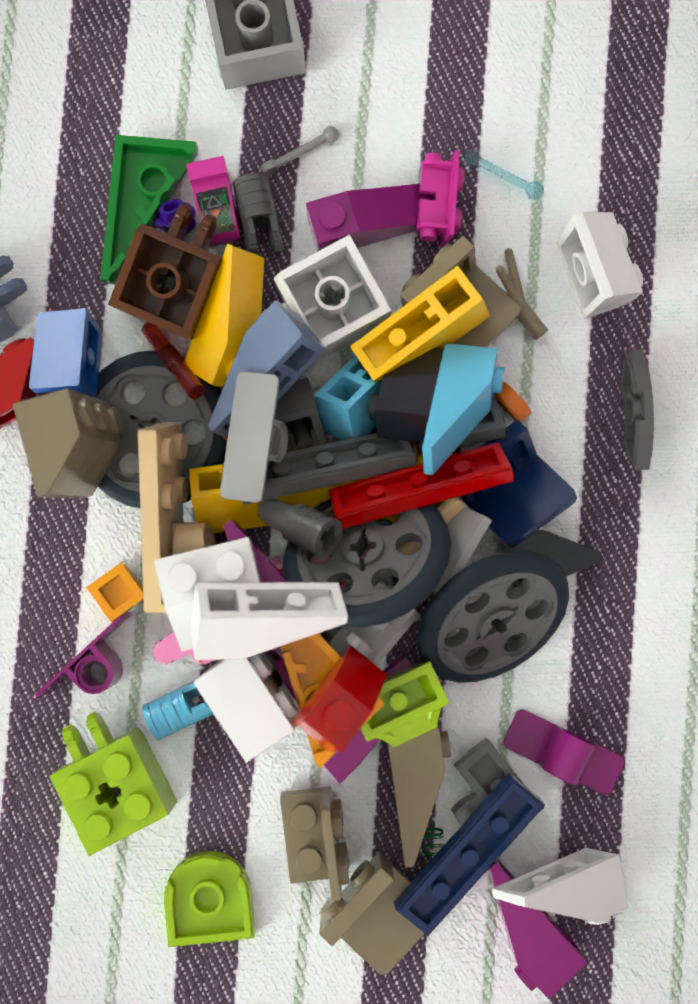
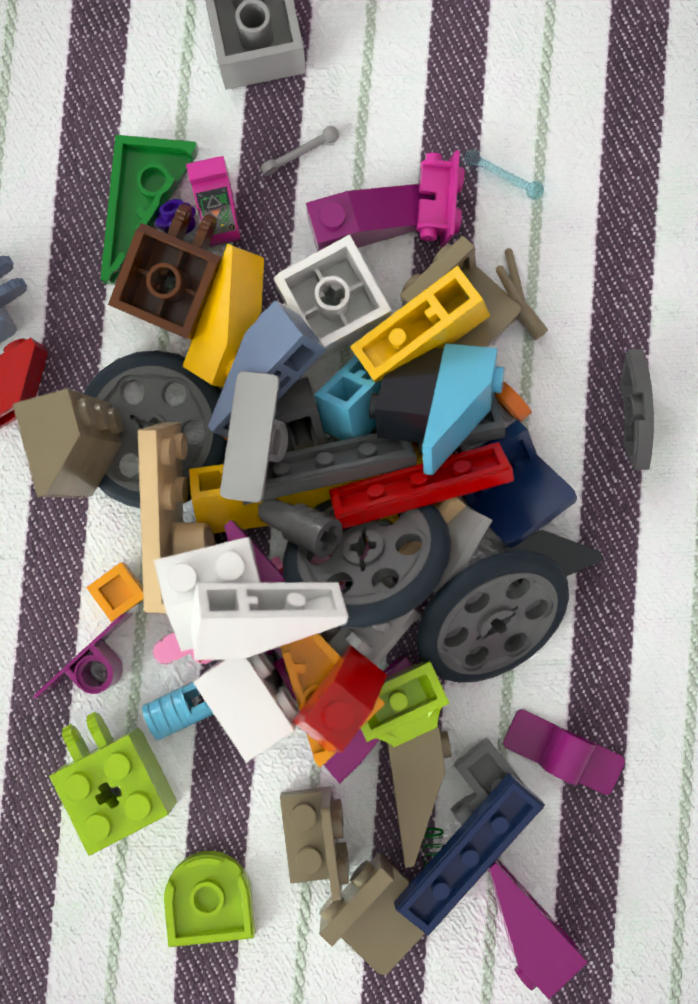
panel [29,308,102,398] -> none
clear red piece [141,322,205,399] -> none
dark grey hinge [232,172,285,255] -> none
white slope [492,848,628,925] -> none
white slope [556,212,643,319] -> none

